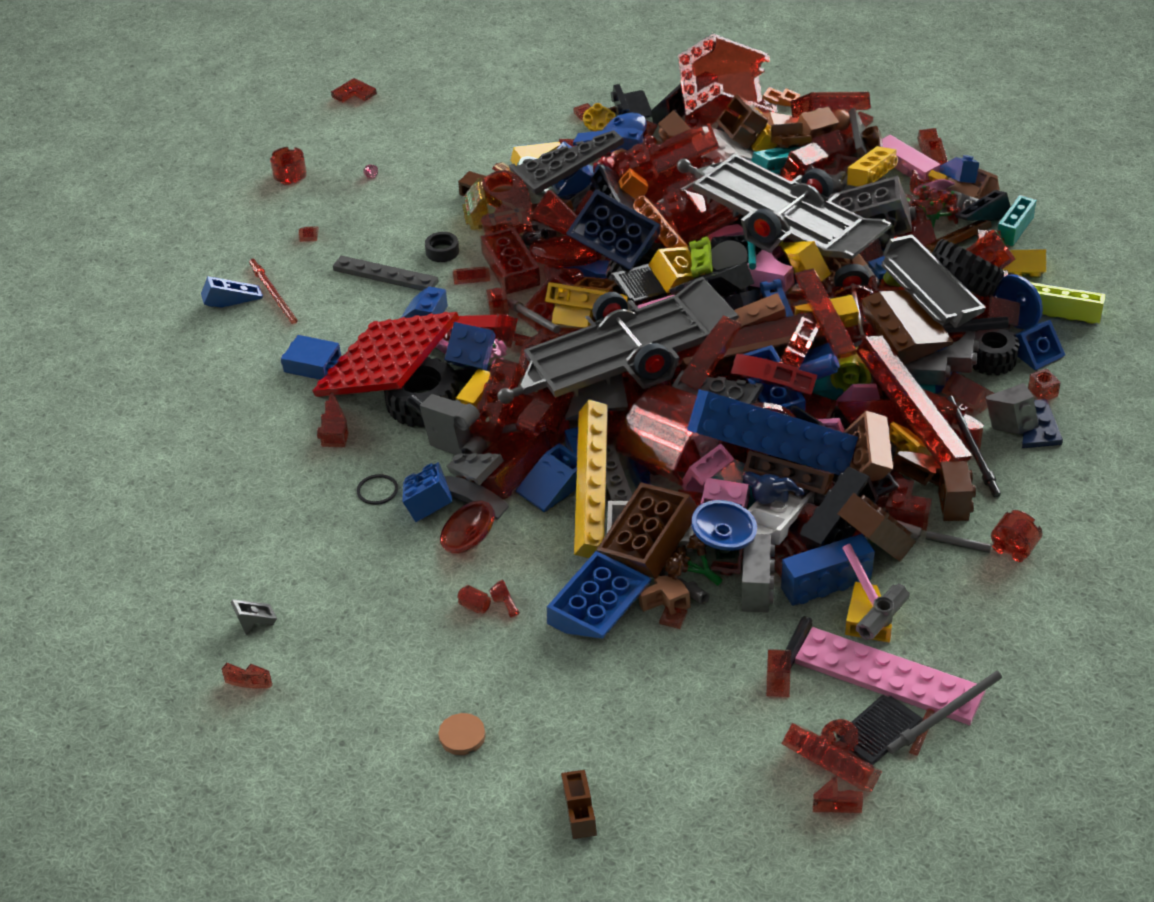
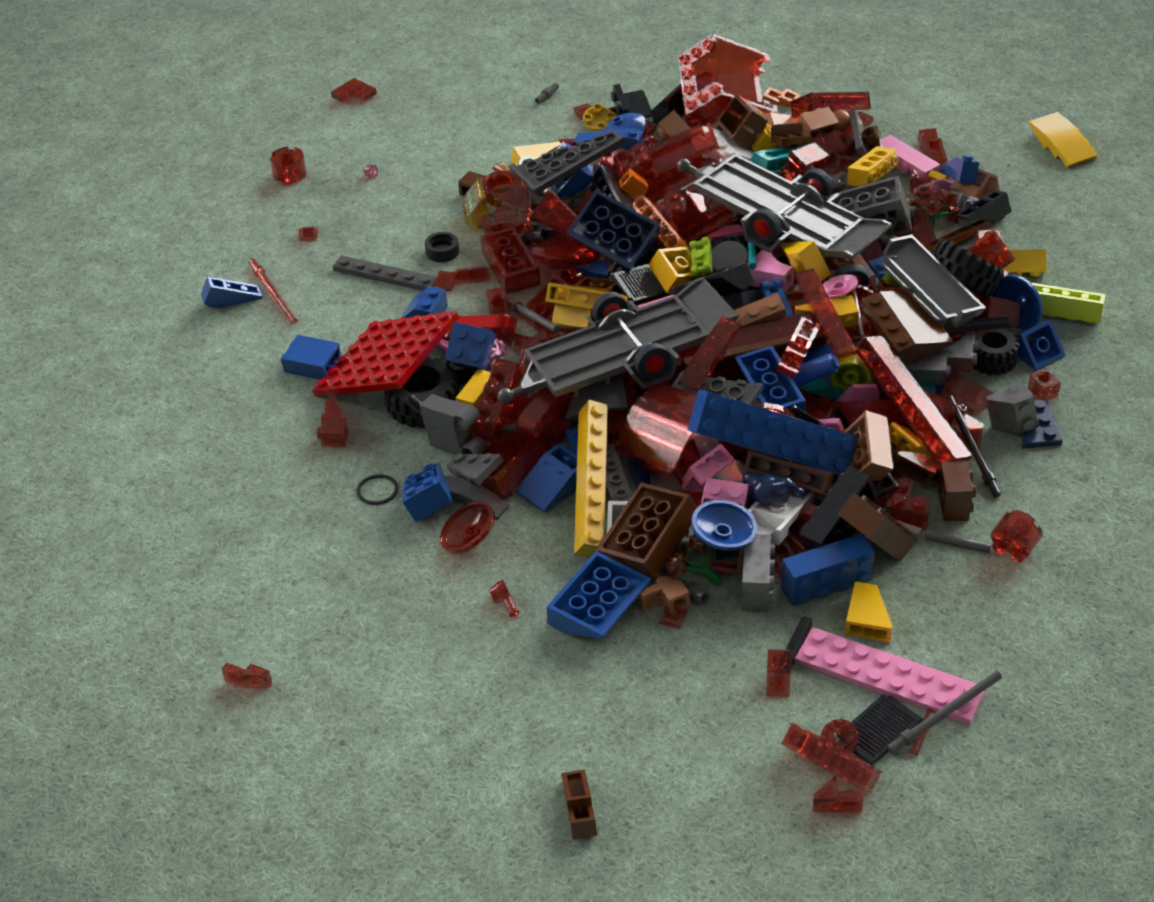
dark grey slope [230,599,277,635] -> none
nougat tile [438,713,486,755] -> none
clear red brick [457,585,491,613] -> none
red slope [731,354,817,396] -> none
bright pink bar [843,544,878,606] -> none
dark grey piece [856,583,910,640] -> none
teal brick [996,195,1037,246] -> none
none -> clear red plate [433,270,458,291]
none -> dark grey bar [535,83,559,104]
none -> bright pink dish [820,274,858,298]
none -> yellow slope [1028,112,1098,168]

